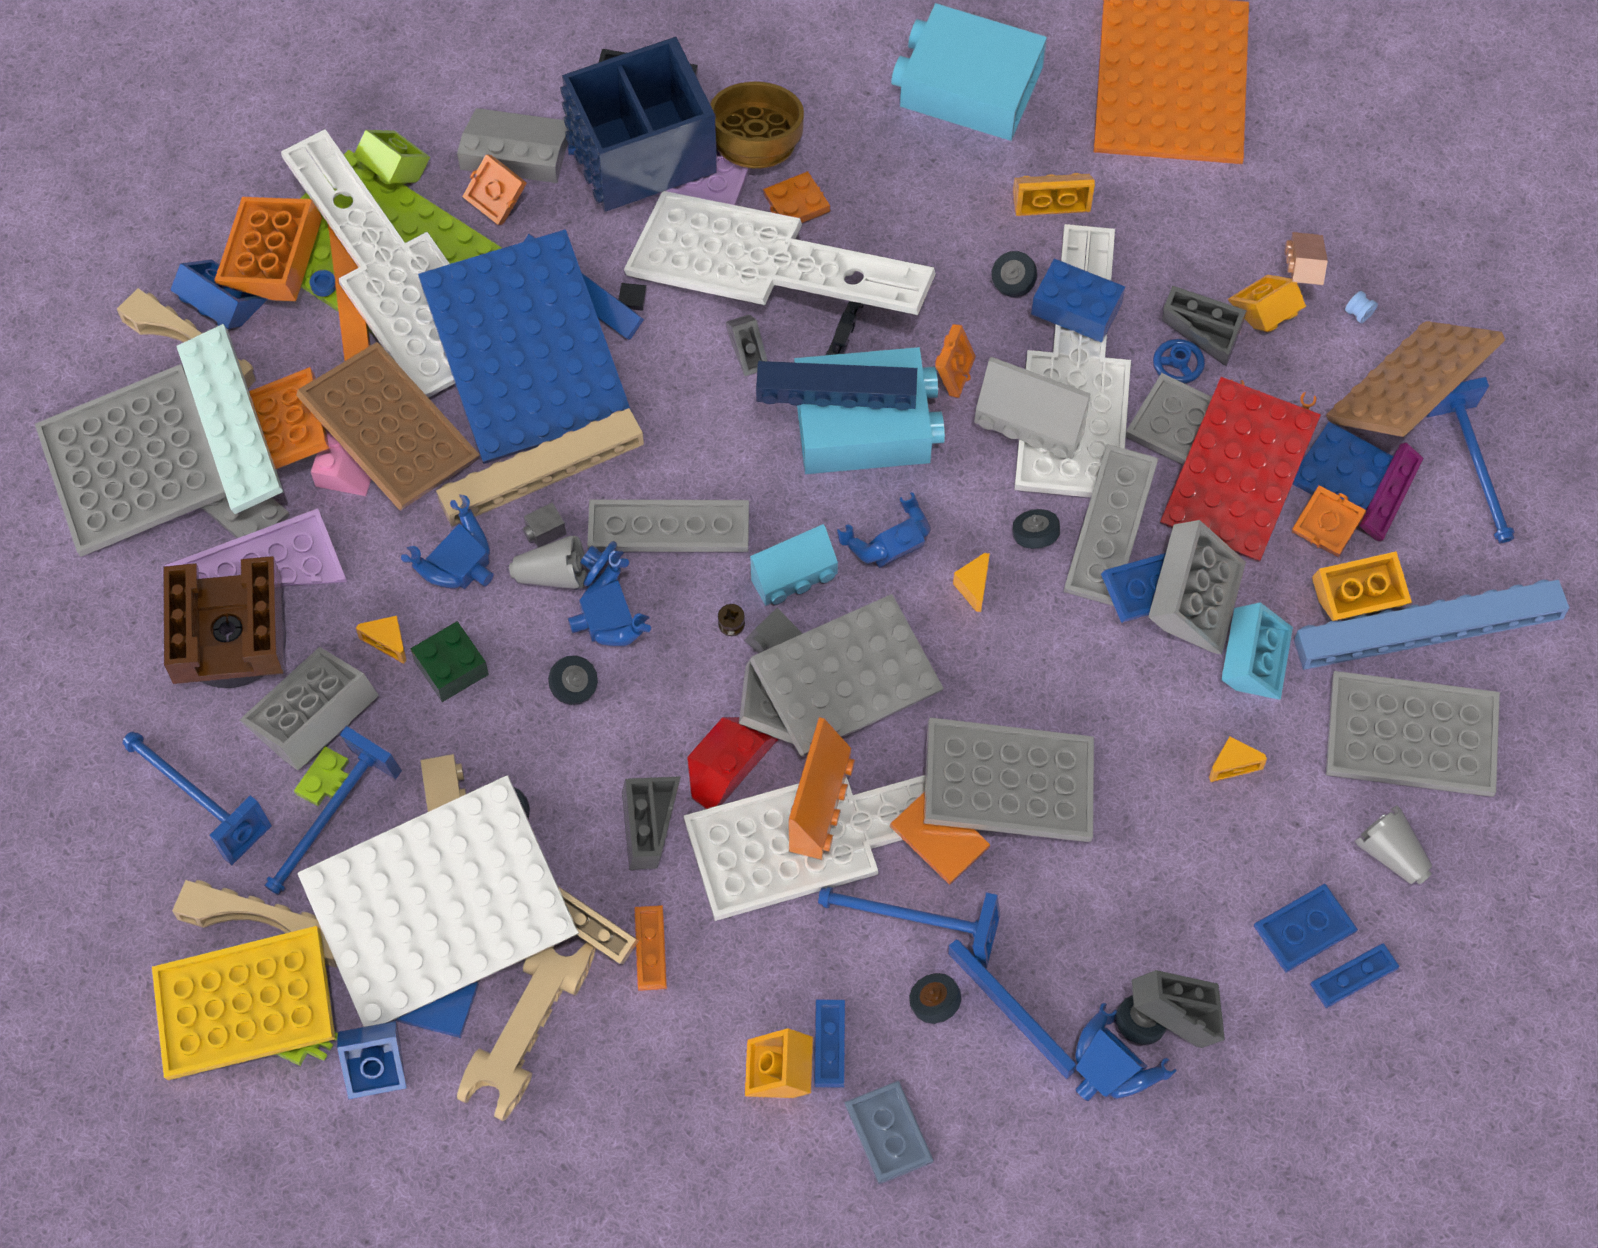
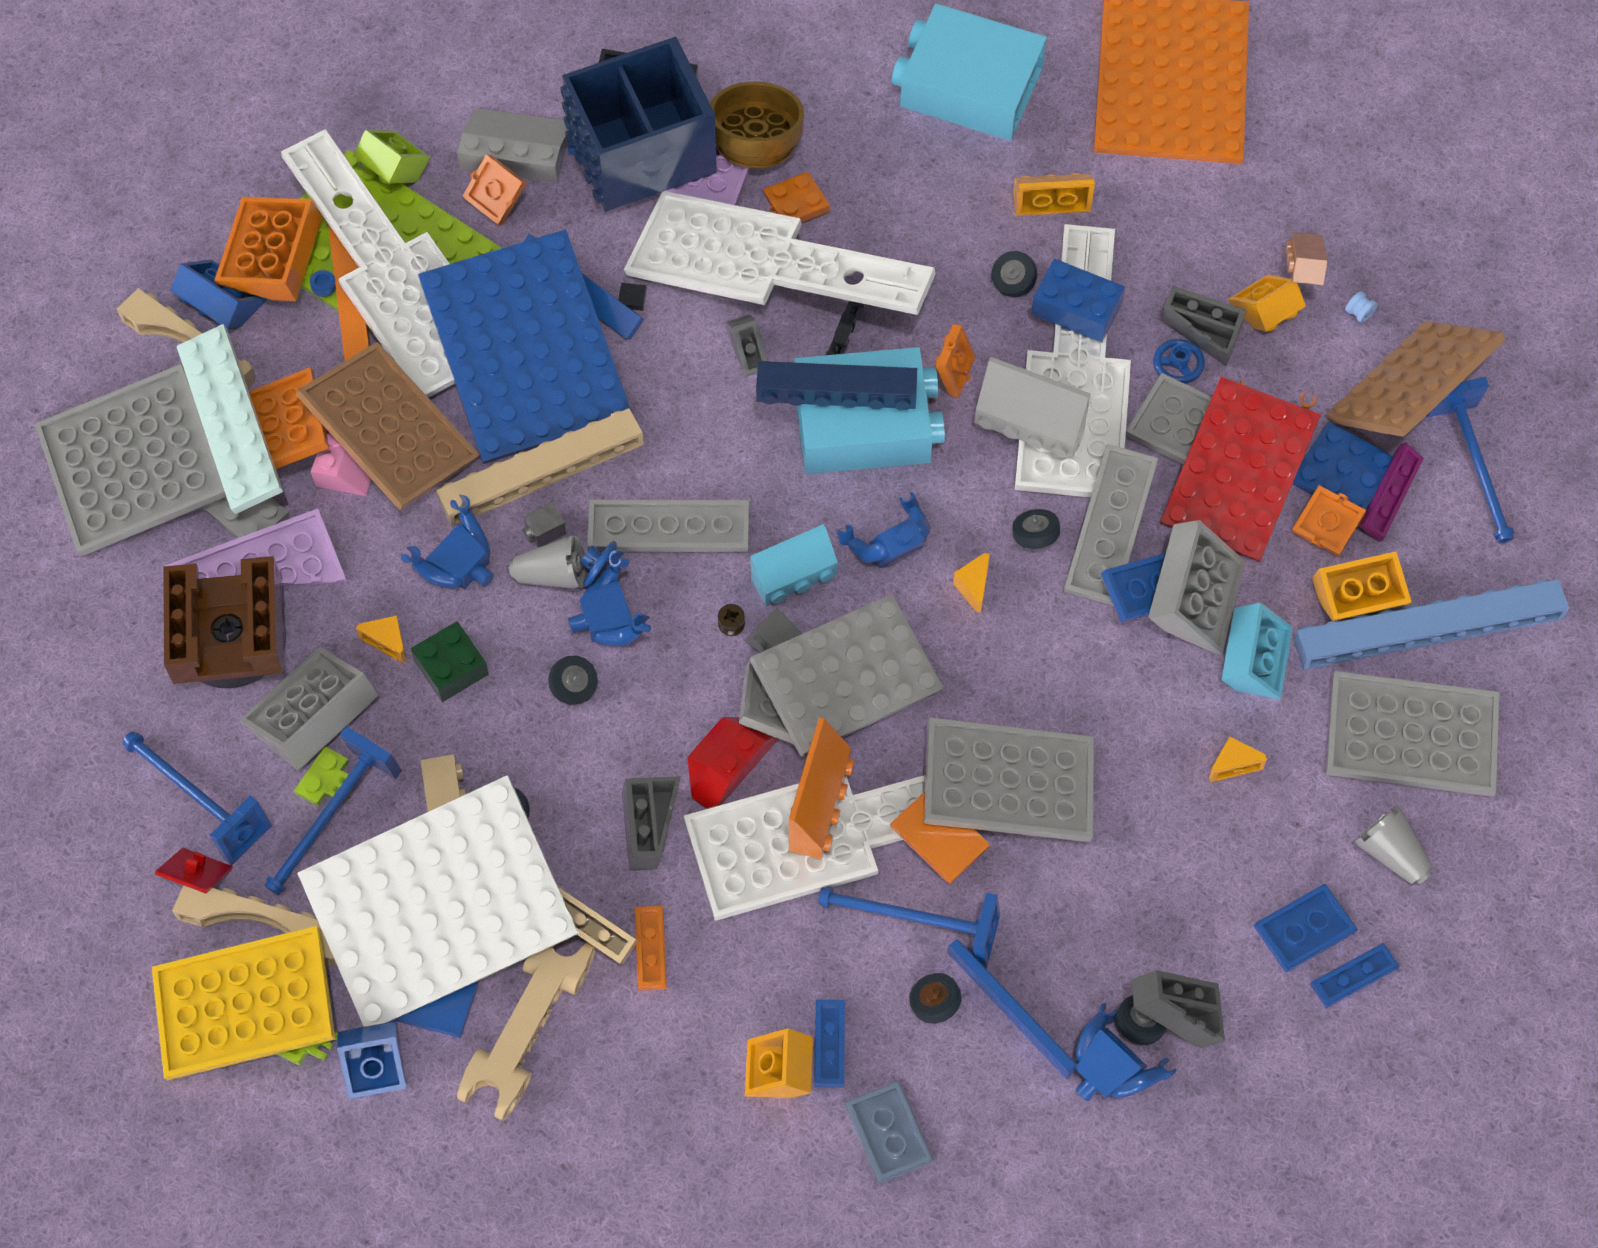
none -> red piece [155,847,233,894]

